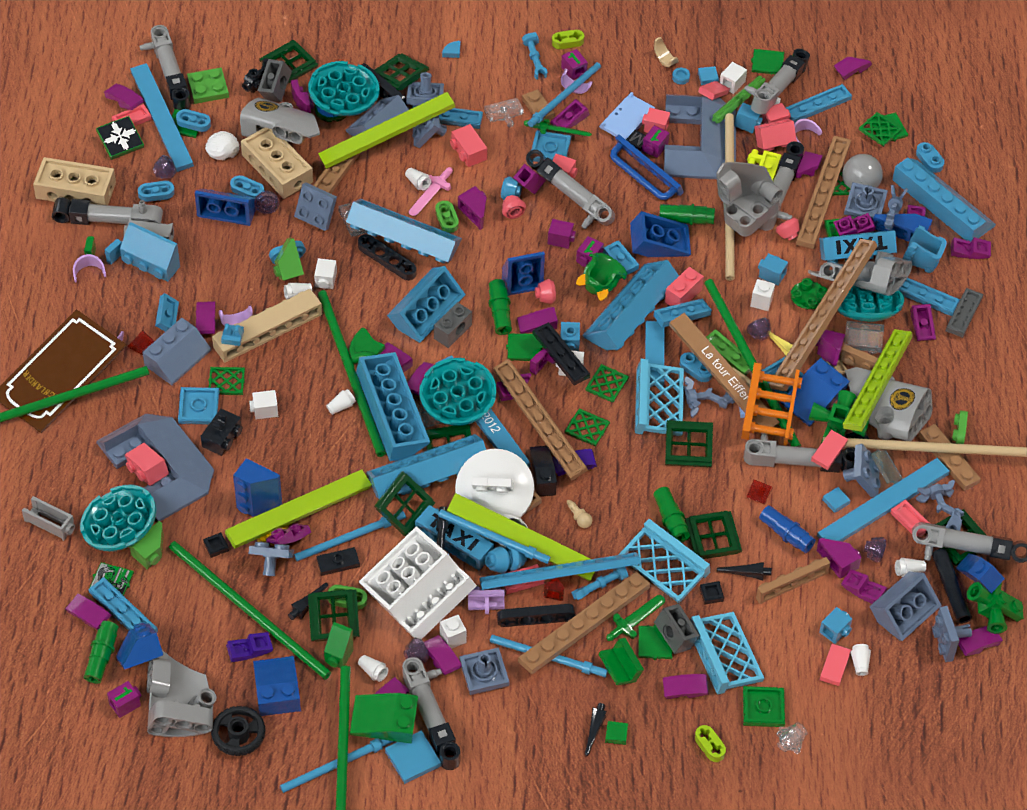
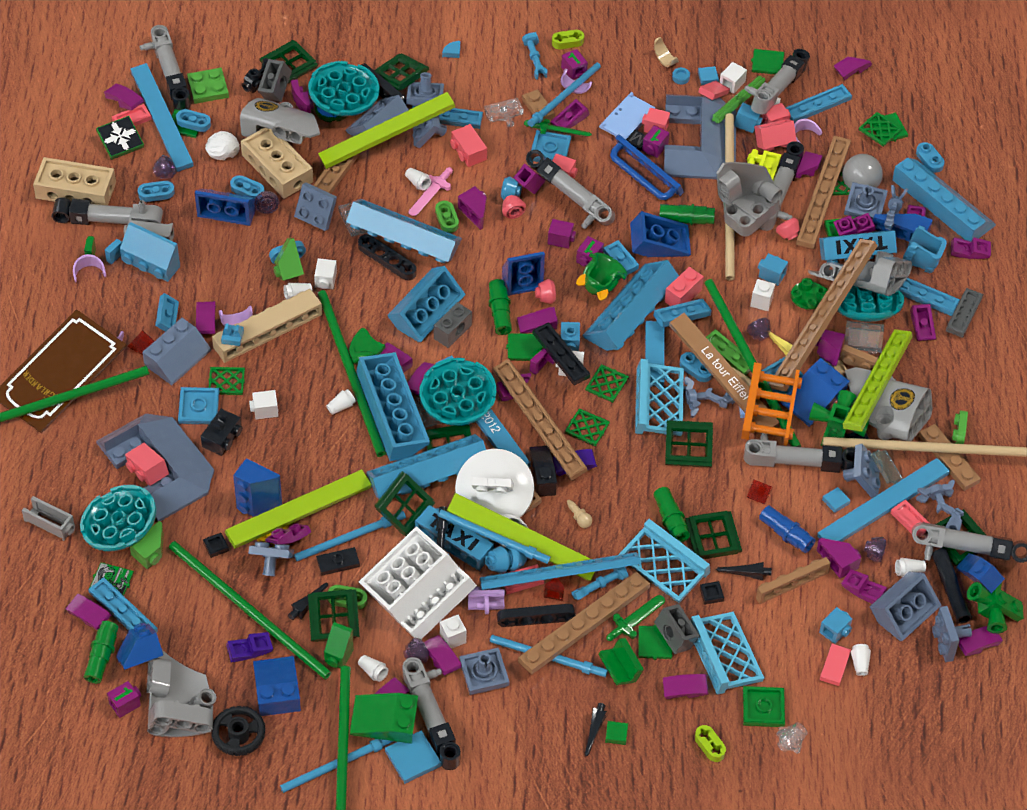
coral tile [811,430,848,470] -> none

